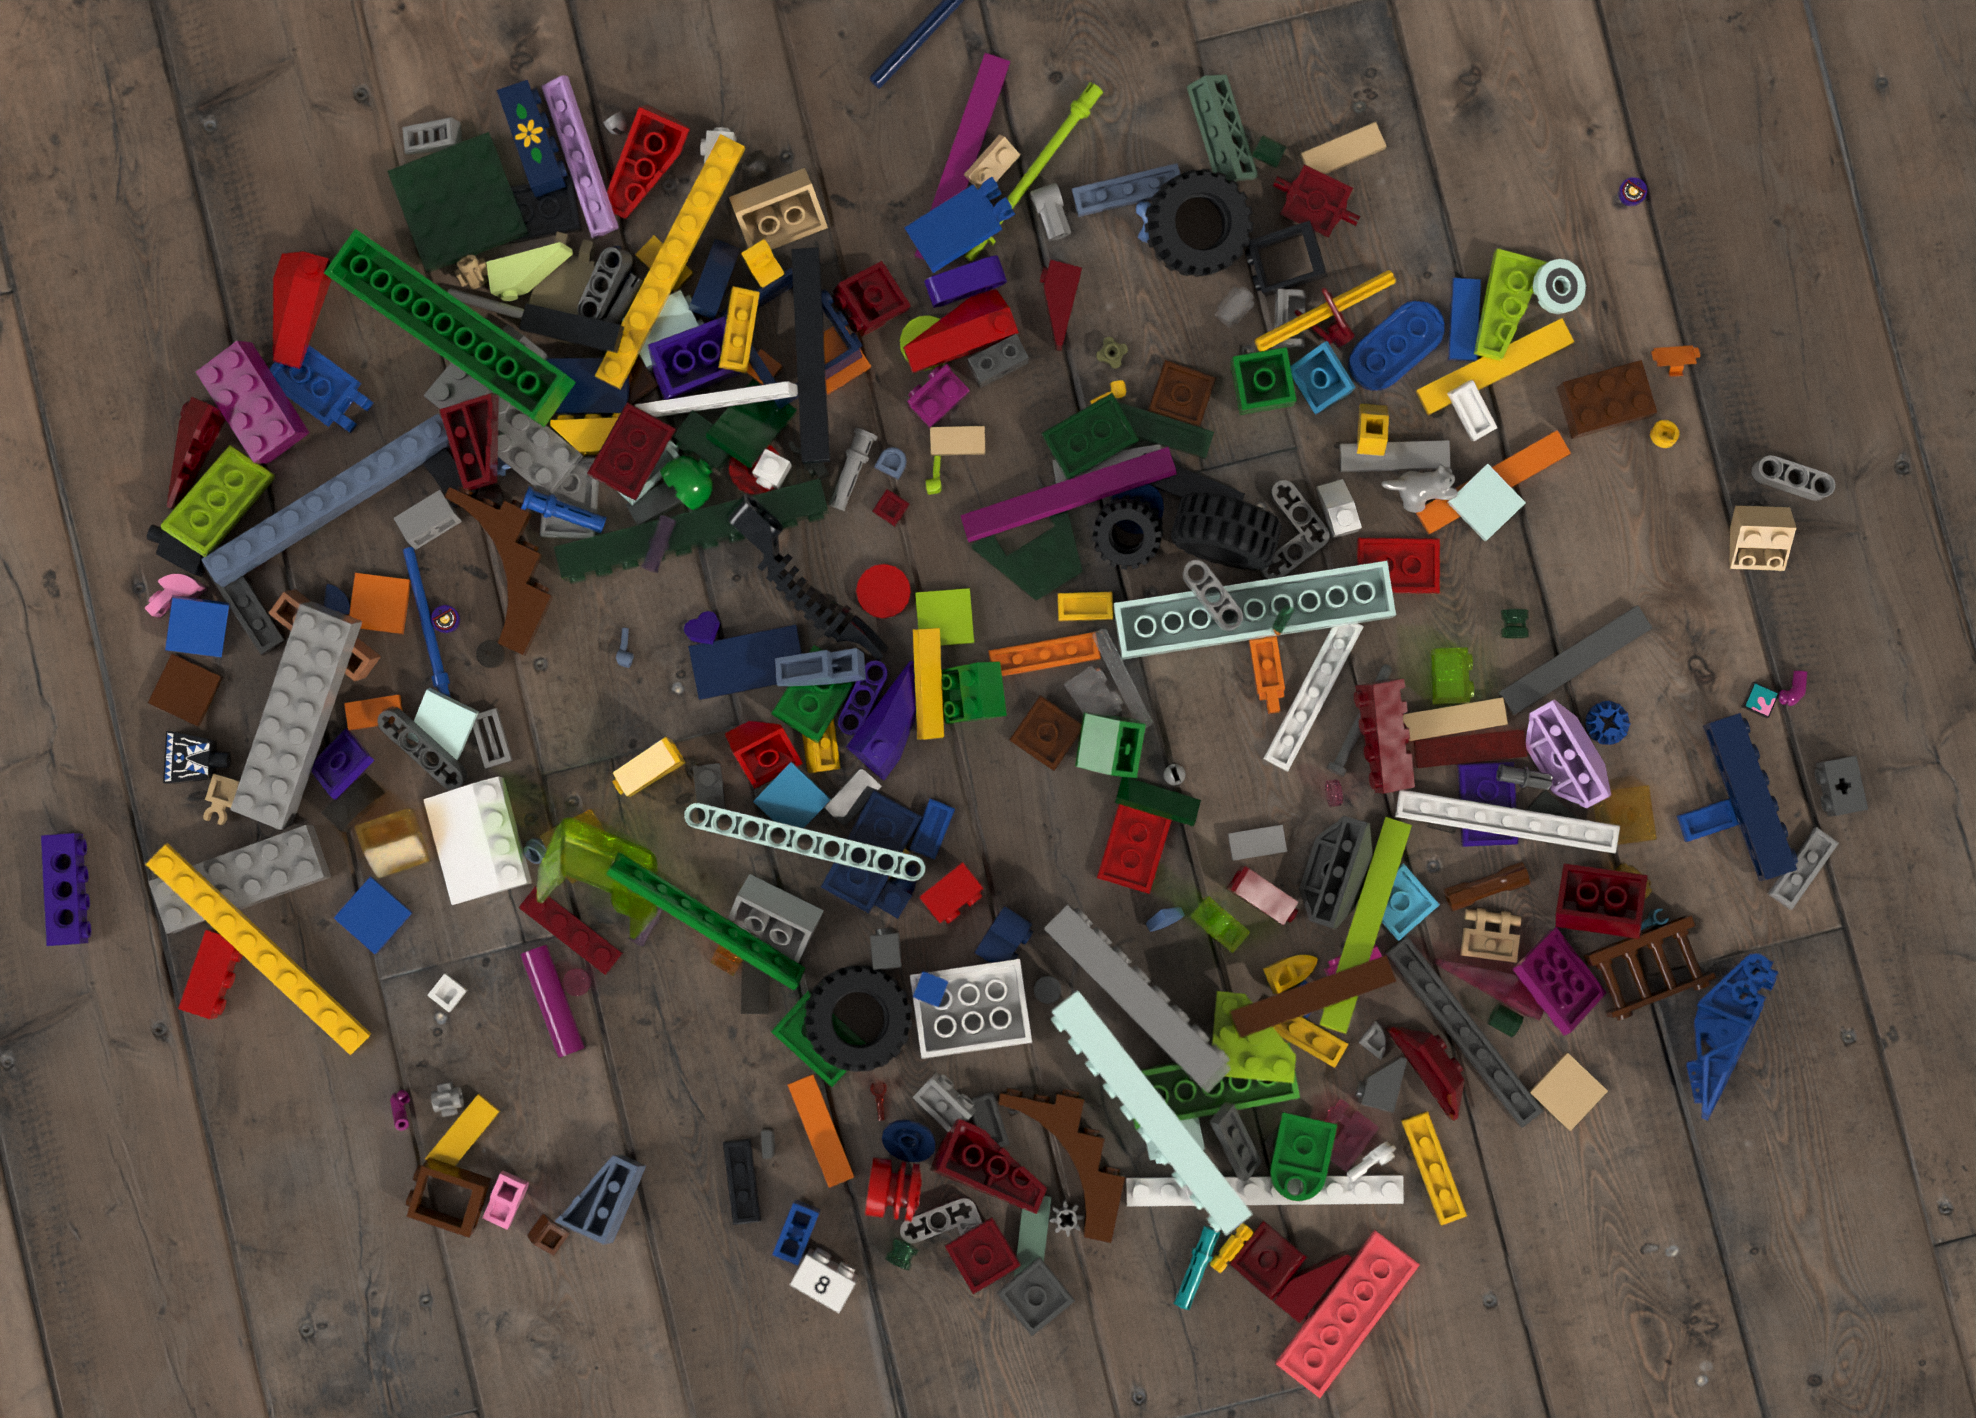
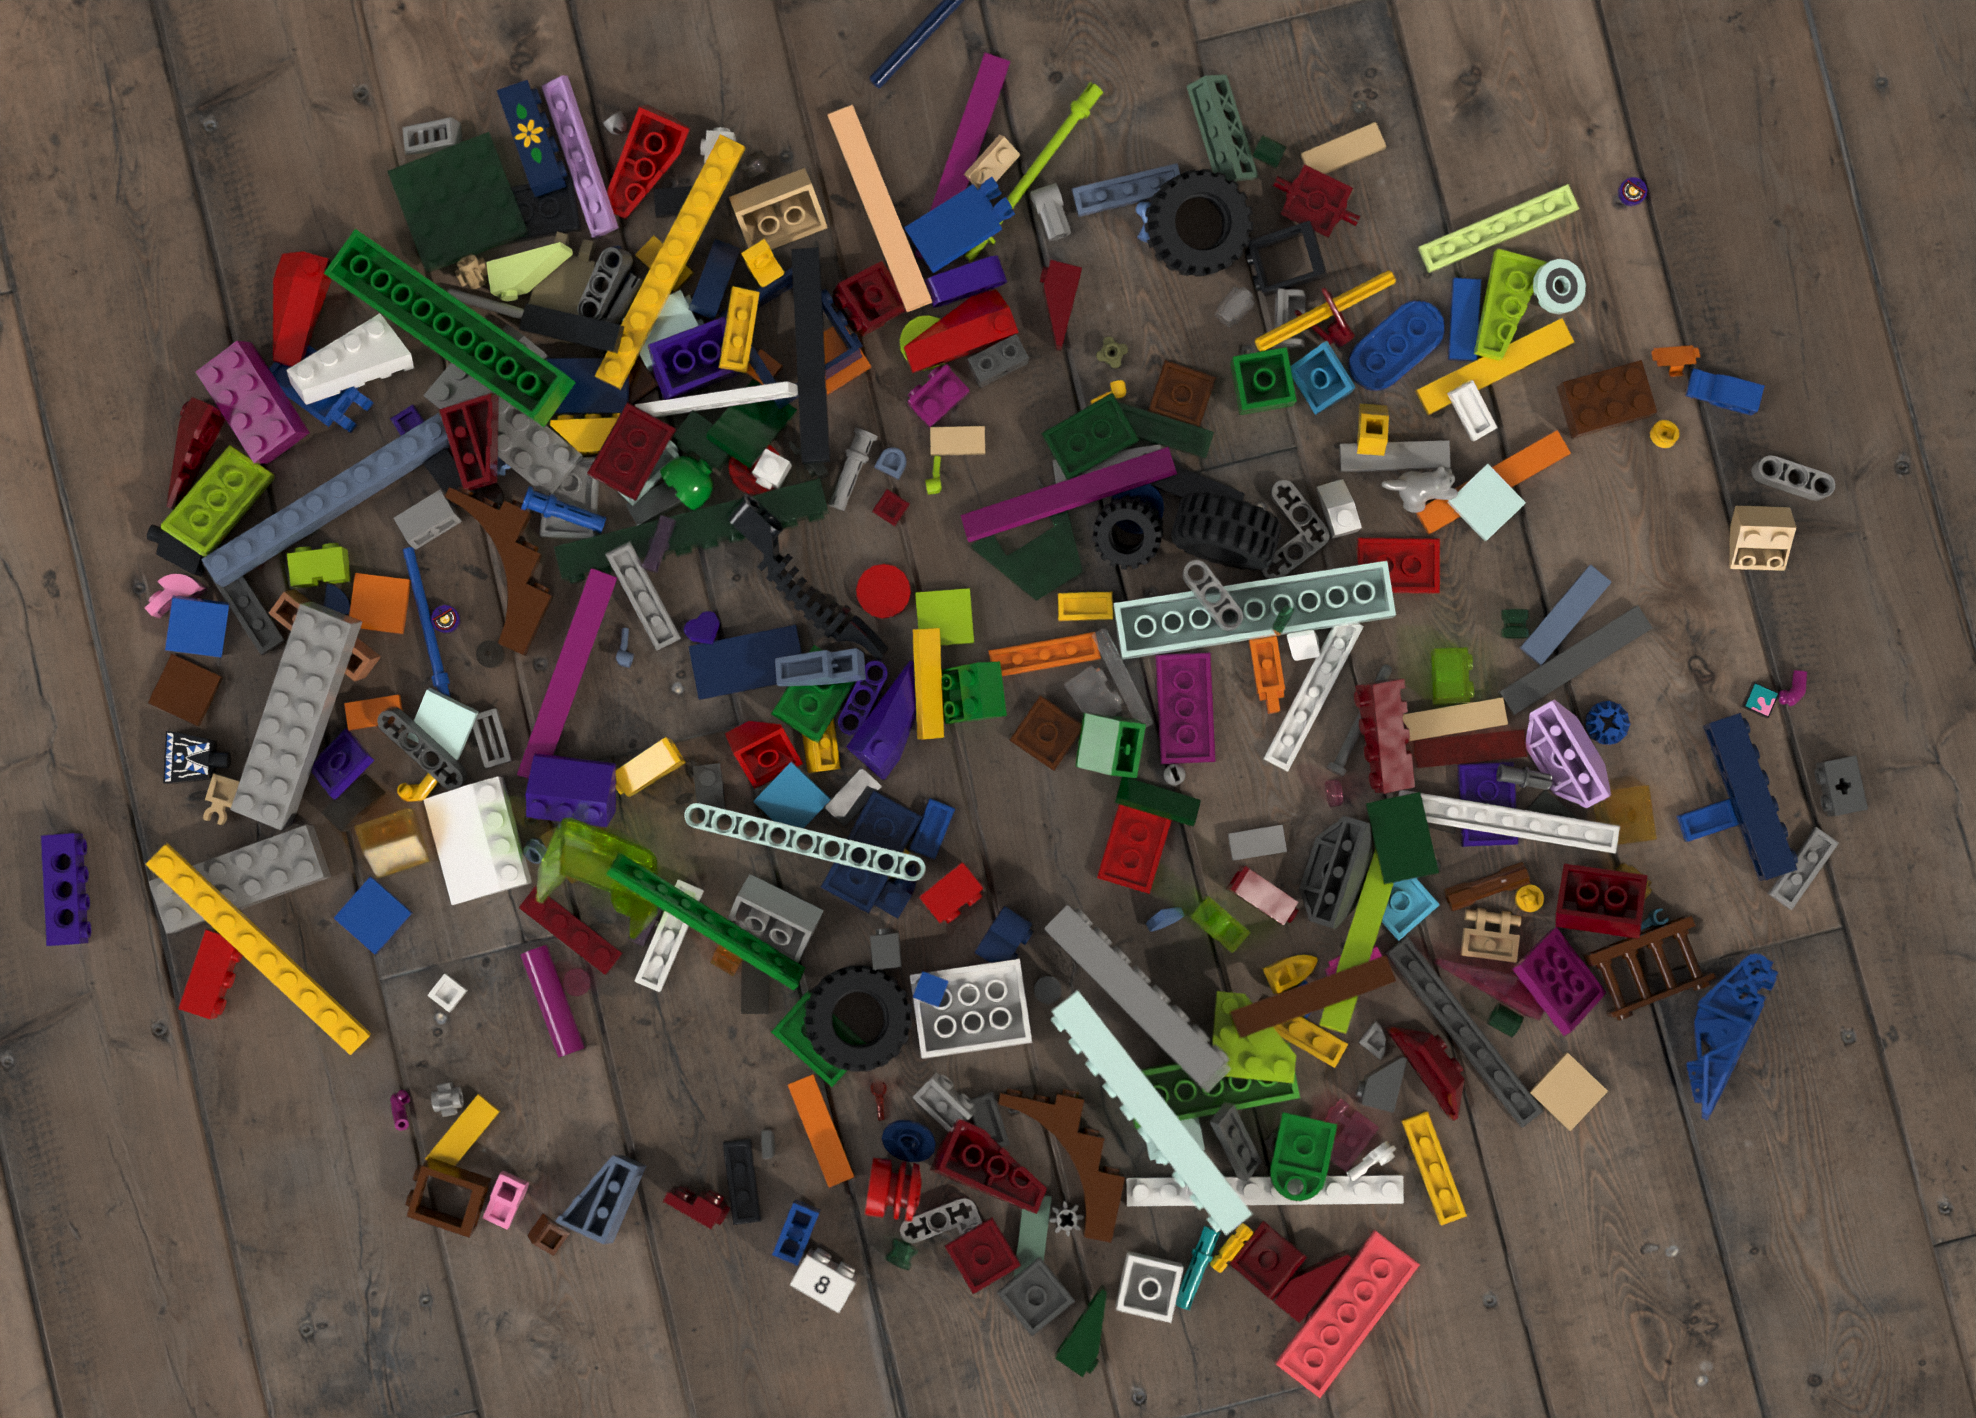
none -> white wedge [286,313,414,405]
none -> lime brick [287,543,351,589]
none -> dark purple tile [390,404,424,436]
none -> yellow arm [397,773,438,802]
none -> magenta tile [517,568,618,779]
none -> dark purple slope [526,753,616,827]
none -> light grey tile [605,541,681,651]
none -> white plate [634,880,704,992]
none -> black tile [653,186,693,218]
none -> dark red plate [662,1185,731,1229]
none -> light nougat tile [827,105,932,312]
none -> dark green slope [1054,1285,1107,1378]
none -> white brick [1115,1251,1183,1323]
none -> magenta tile [1155,653,1216,764]
none -> white slope [1287,629,1320,661]
none -> dark green tile [1365,792,1439,885]
none -> yellowish green tile [1418,184,1579,273]
none -> yellow tile [1515,885,1544,912]
none -> sand blue tile [1519,565,1611,665]
none -> blue piece [1685,369,1764,416]

